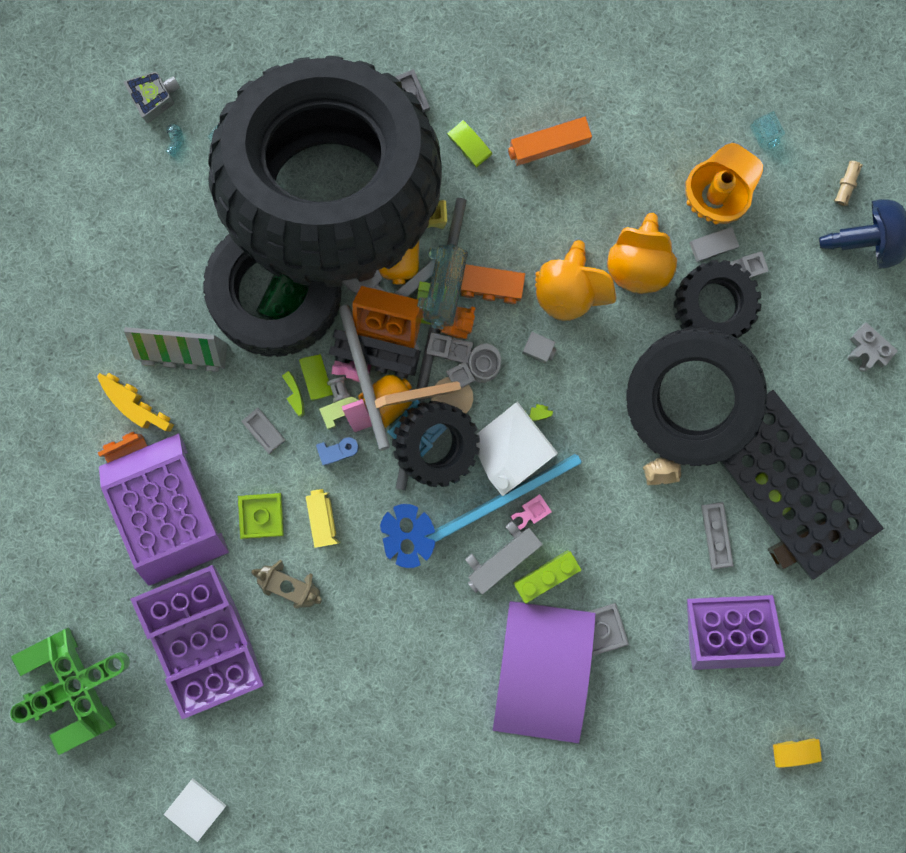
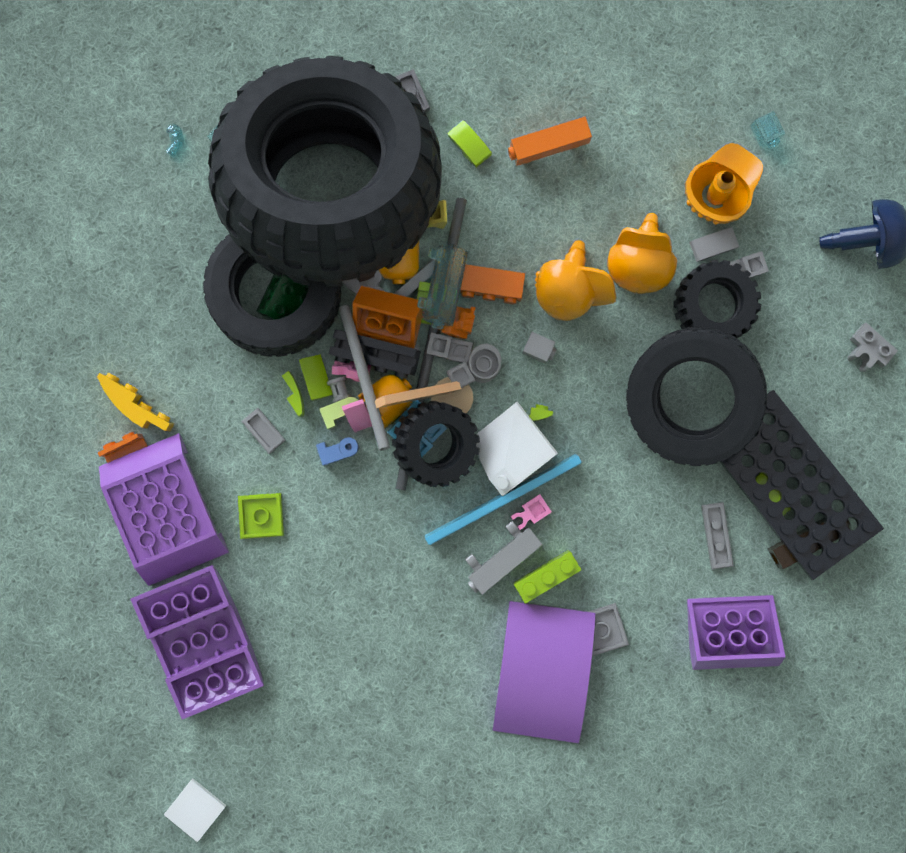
bright green piece [10,628,130,755] -> none
torso [124,72,180,124] -> none
light grey slope [124,327,227,372] -> none
dark tan piece [251,560,322,609] -> none
light yellow window [306,489,340,548] -> none
blue piece [380,504,435,568] -> none
tan hair [643,457,681,485] -> none
yellow slope [773,738,822,768] -> none
tan pin [834,161,863,206] -> none

